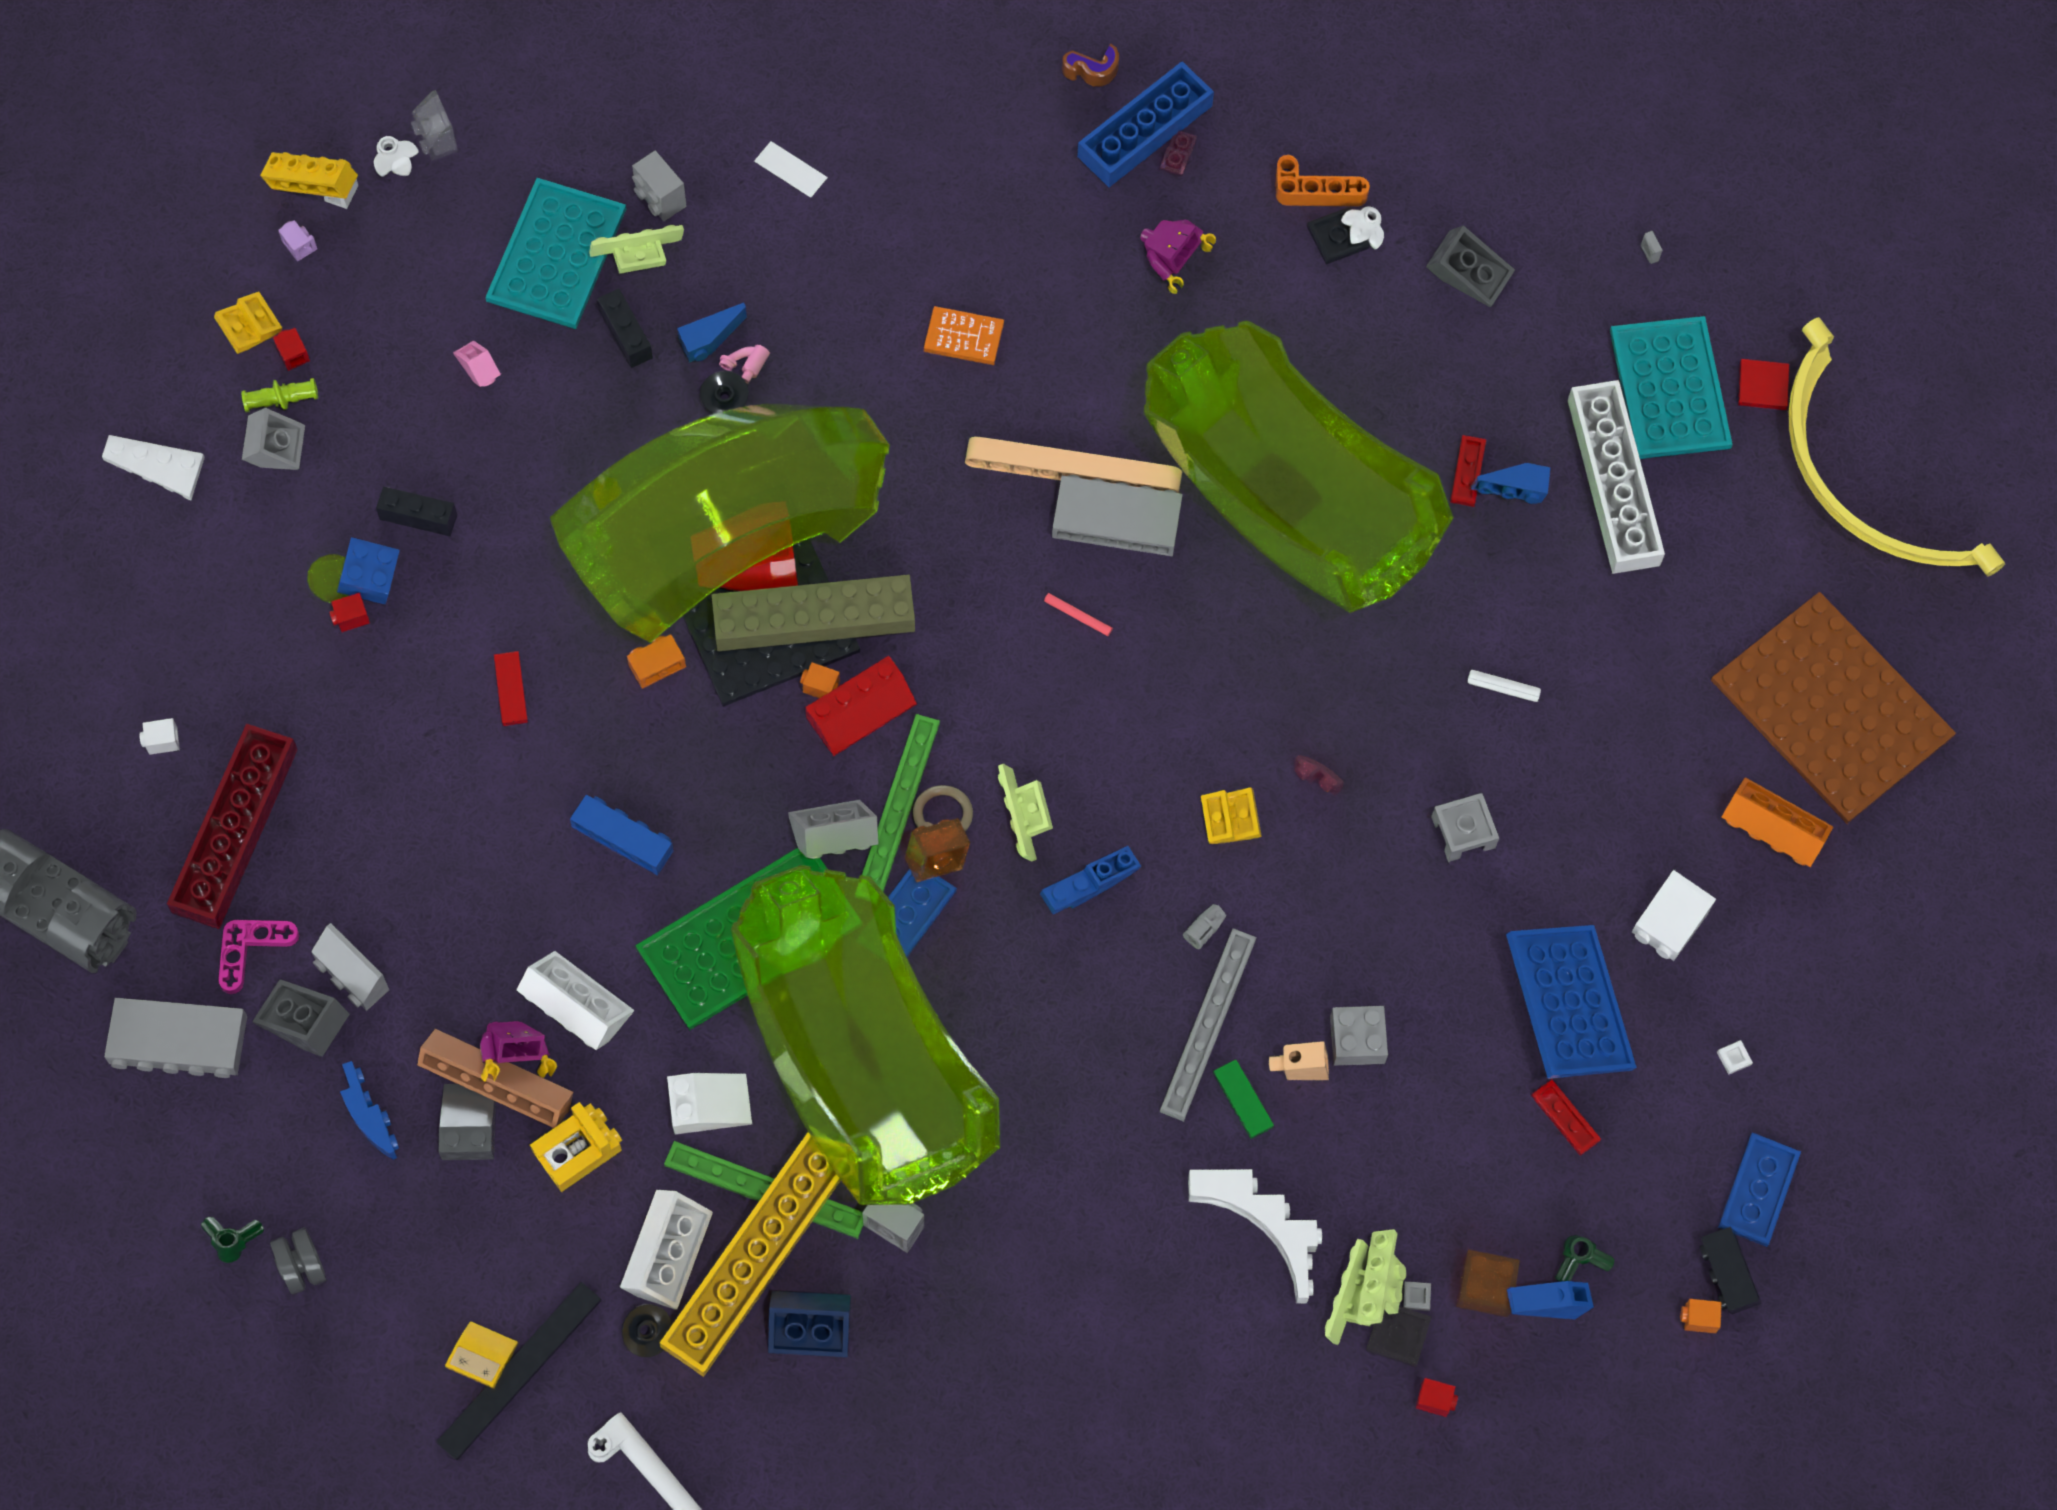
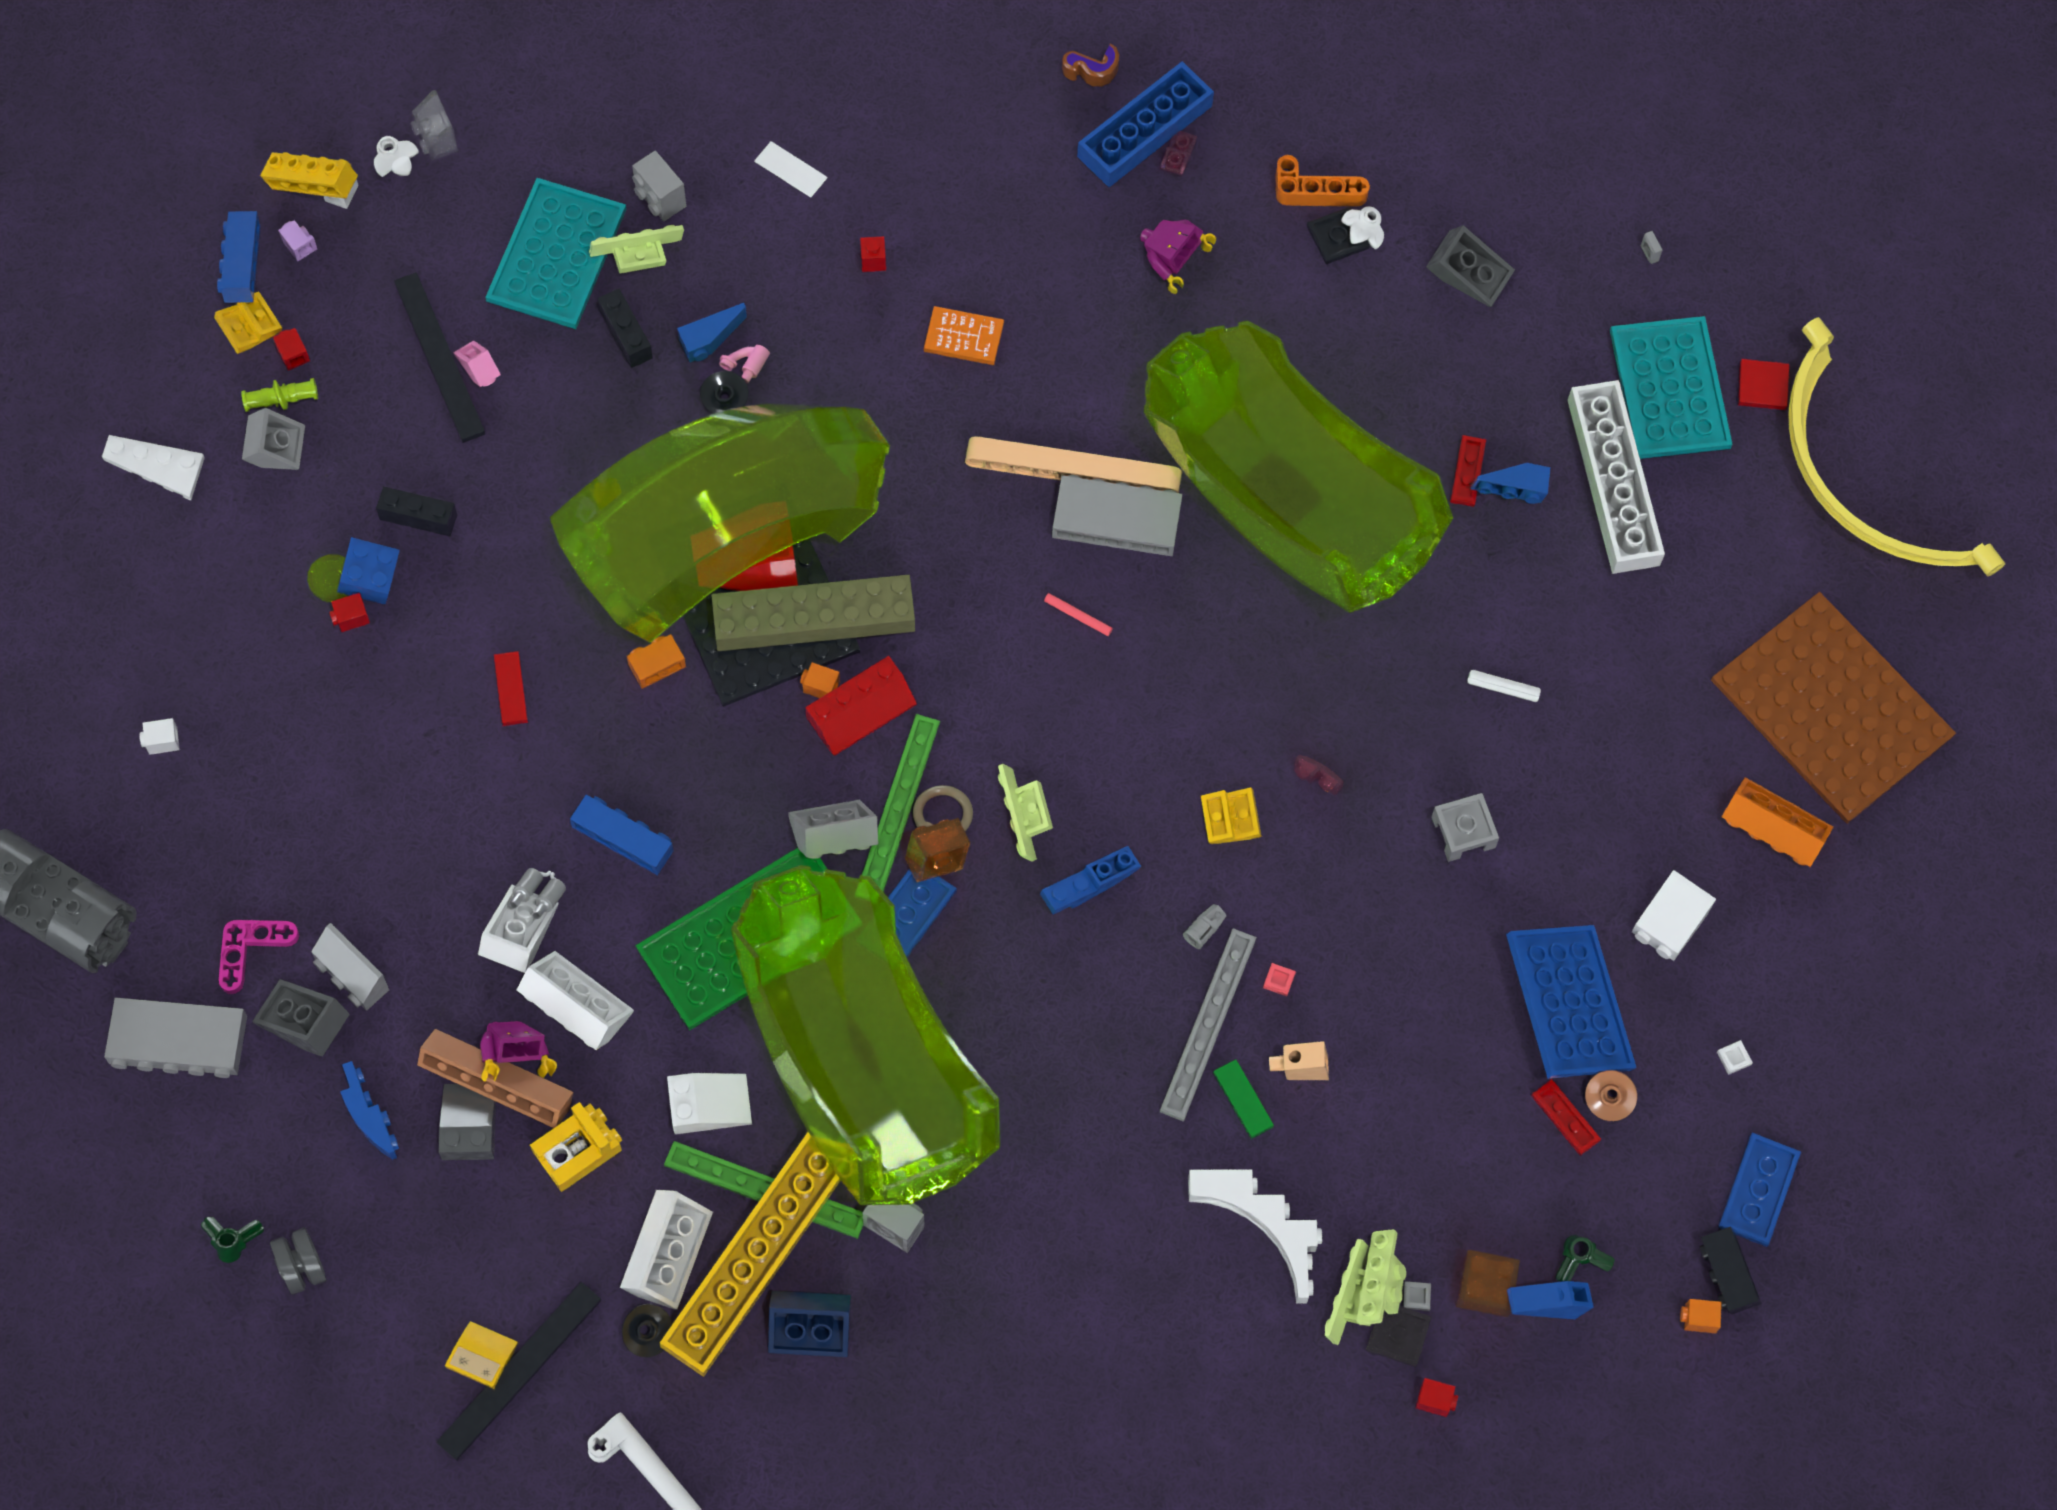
dark red brick [167,723,298,929] -> none
light grey brick [1330,1006,1388,1066] -> none
none -> blue brick [217,211,260,303]
none -> black tile [394,272,485,443]
none -> white slope [478,885,558,973]
none -> light grey piece [509,868,566,919]
none -> red brick [860,236,886,272]
none -> coral tile [1263,963,1296,996]
none -> nougat dish [1585,1070,1637,1121]

